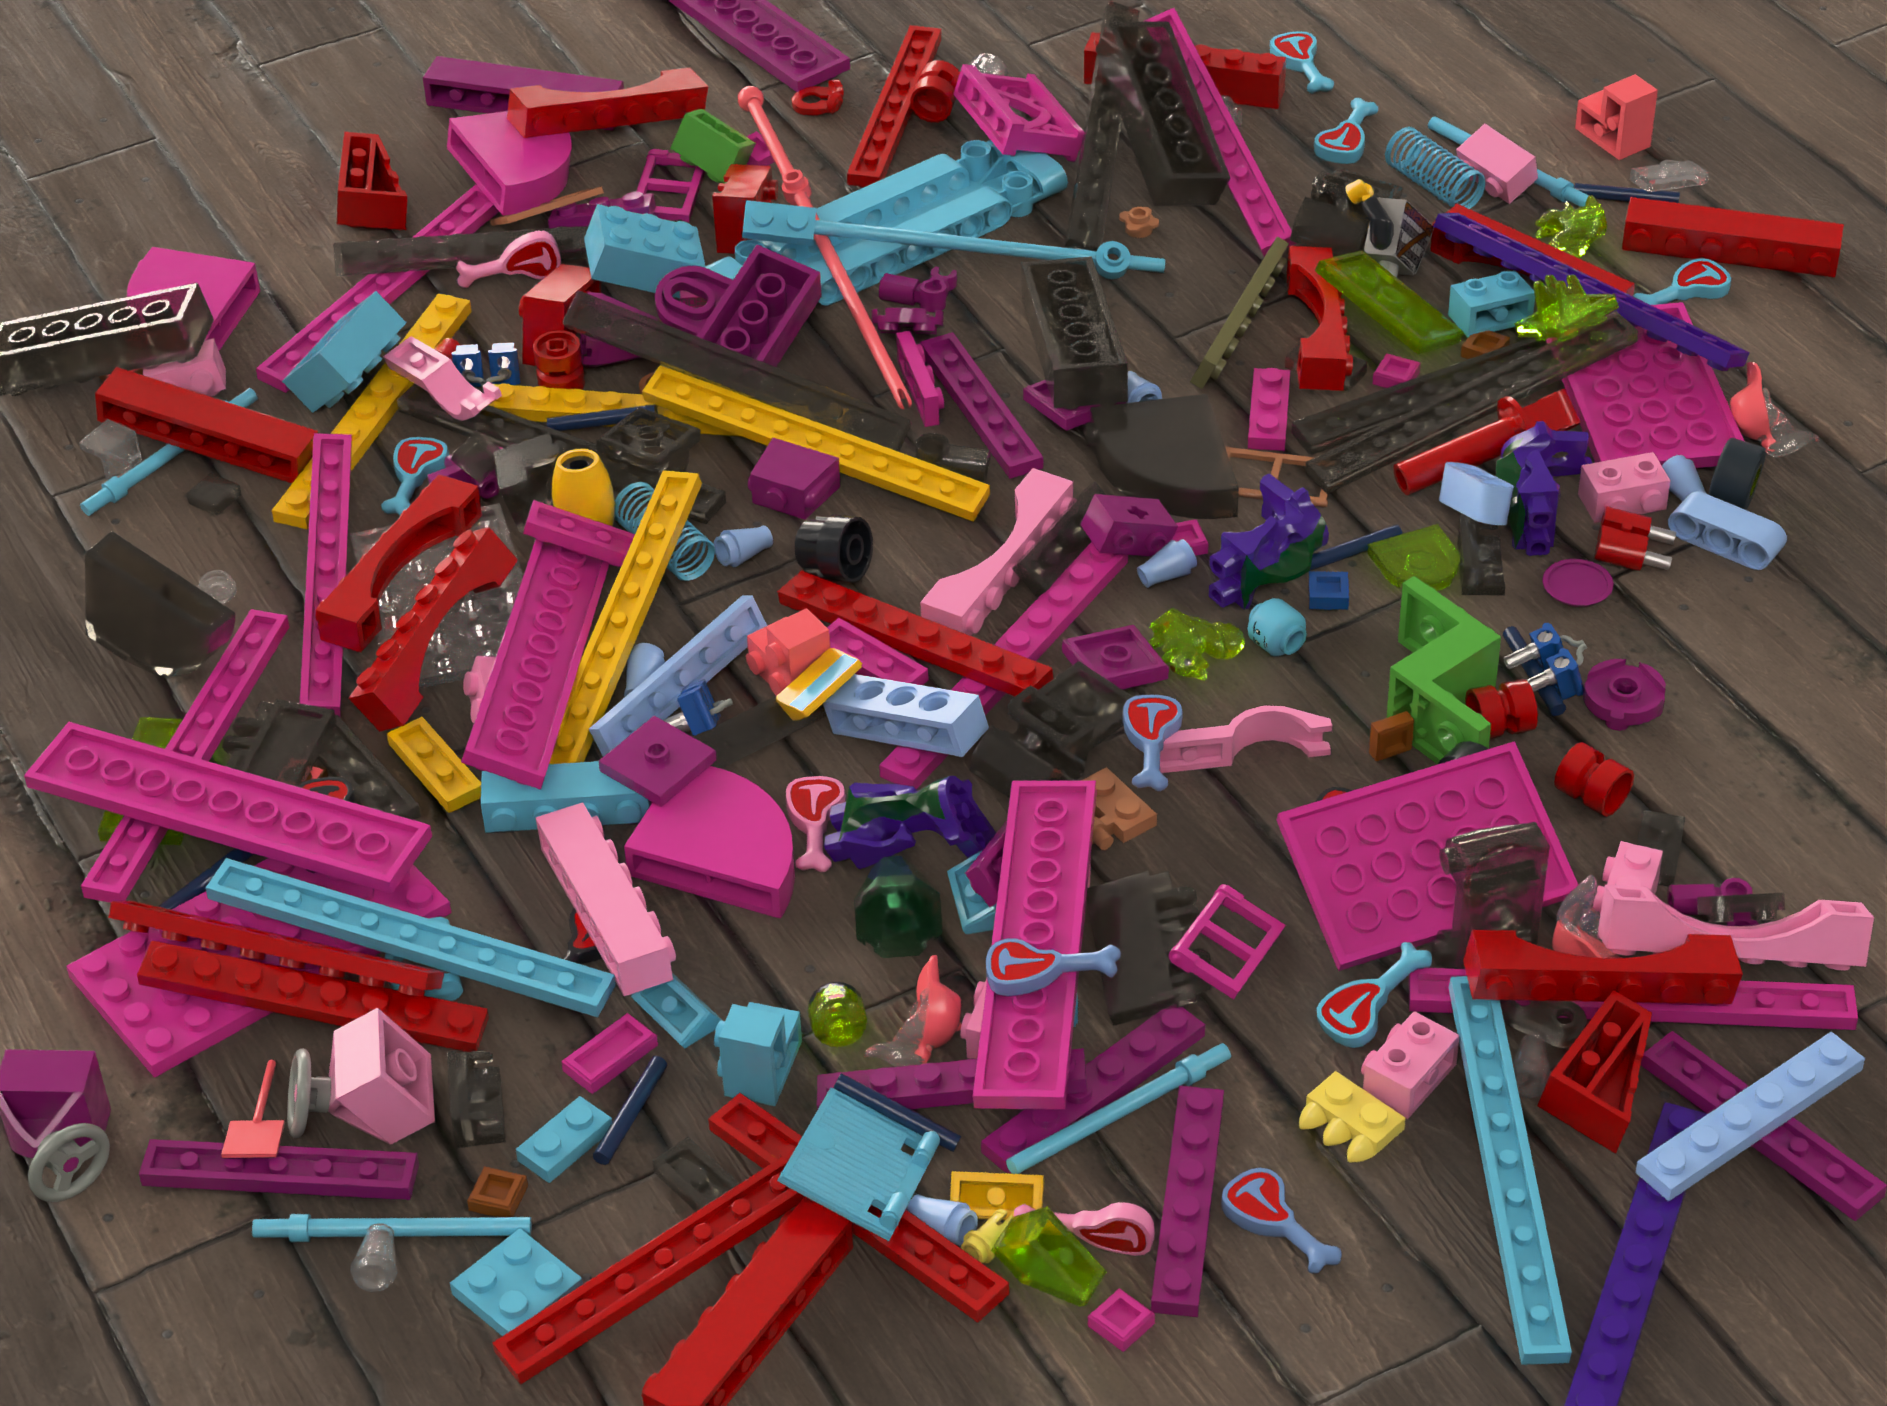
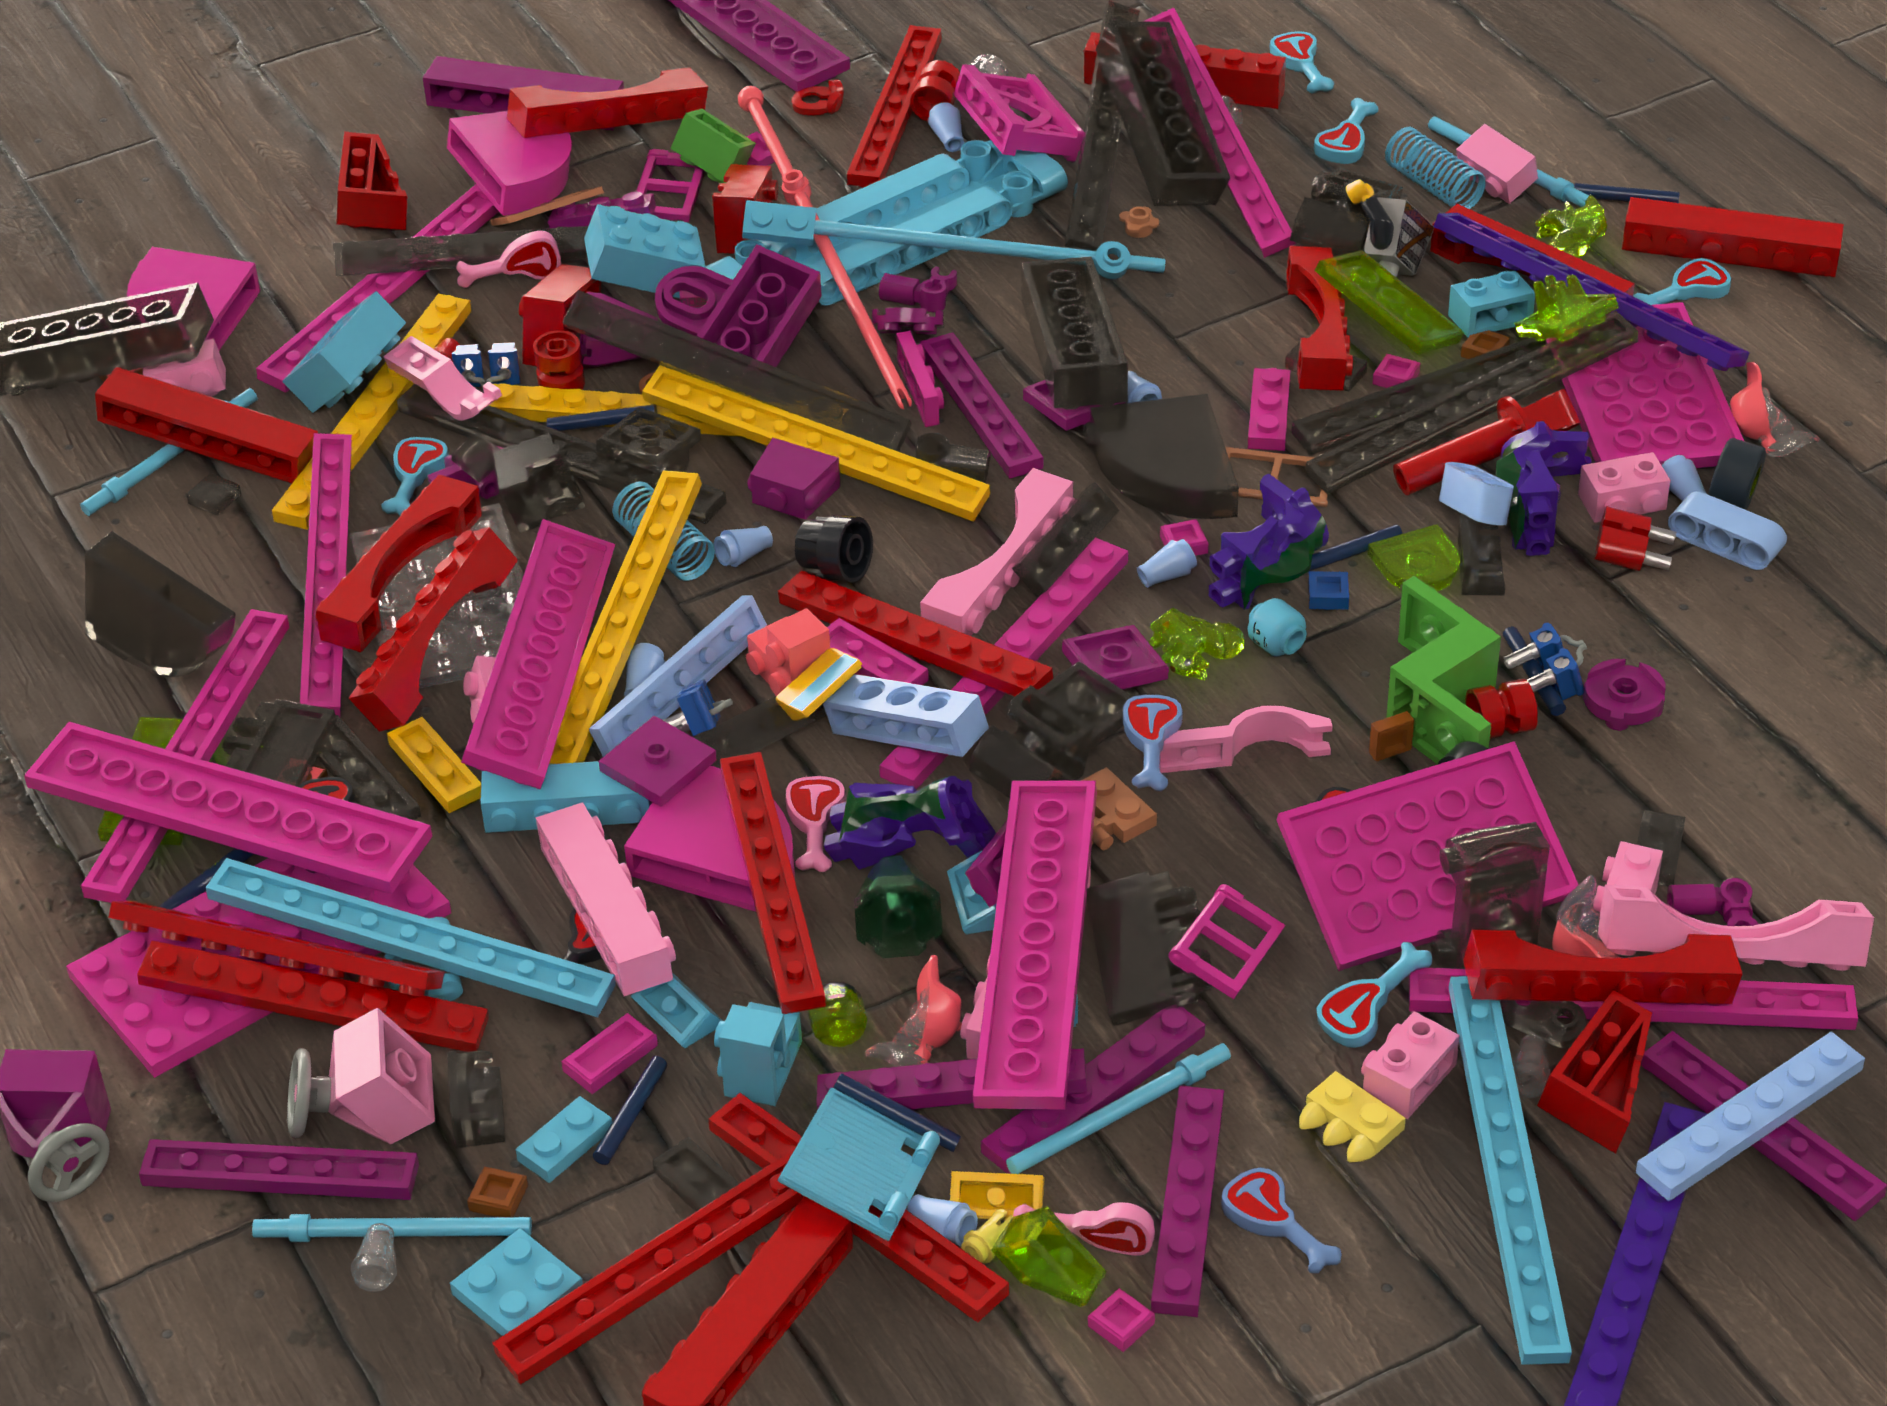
clear panel [79,419,142,480] -> none
clear plate [197,570,237,605] -> none
coral piece [221,1060,285,1158] -> none
dark pink plate [523,500,635,567] -> none
yellow piece [552,449,615,527] -> none
medium blue piece [986,938,1121,996] -> none
magenta brick [1081,494,1178,557] -> none
olive plate [1190,236,1289,389] -> none
magenta piece [1542,559,1614,607] -> none
red wheel [1554,742,1634,817] -> none
coral brick [1575,74,1658,160] -> none
clear plate [1630,160,1709,192] -> none
clear smoke plate [1697,893,1785,923] -> none
none -> red plate [720,752,826,1014]
none -> light blue cone [928,102,964,152]

